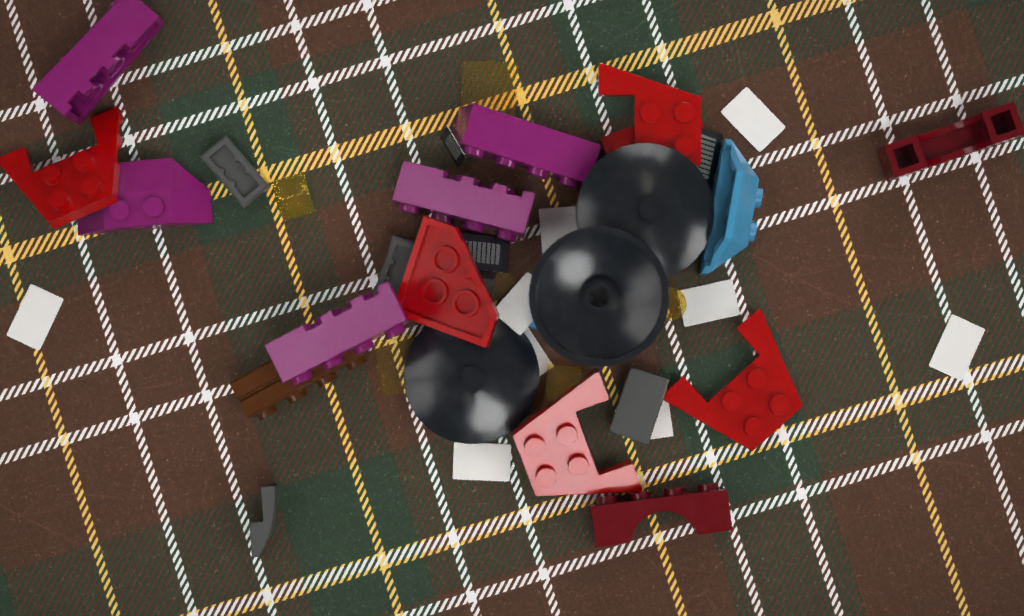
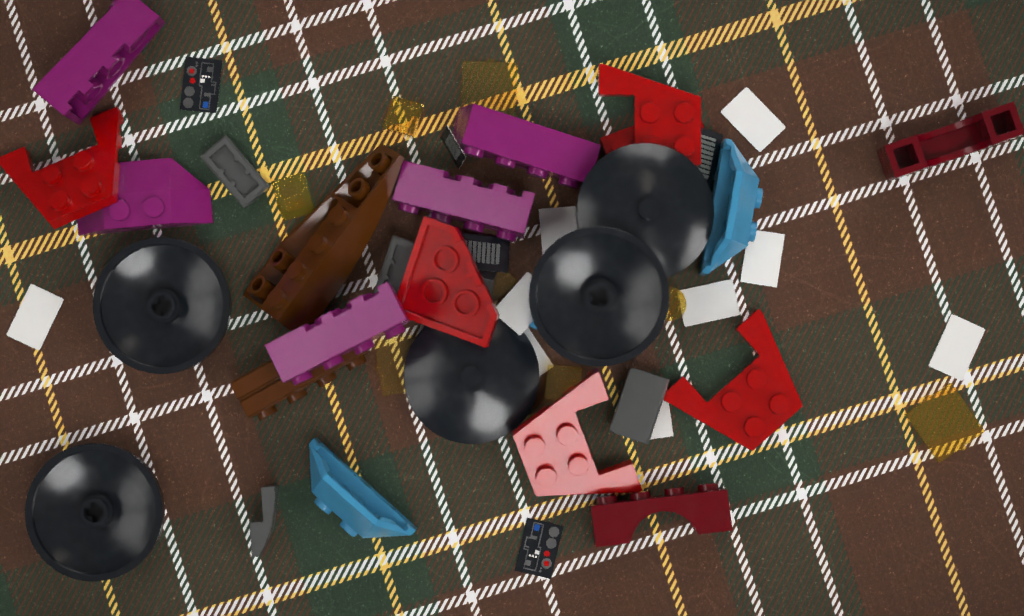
white sticker [452,442,511,482] -> none
none -> black dish [25,443,165,581]
none -> black dish [93,237,232,374]
none -> black sticker [180,57,222,113]
none -> reddish brown wedge [243,143,404,331]
none -> dark azure wedge [309,438,417,538]
none -> clear yellow slope [382,96,425,139]
none -> black sticker [515,518,563,579]
none -> white sticker [740,230,785,287]
none -> clear yellow piece [904,383,985,463]

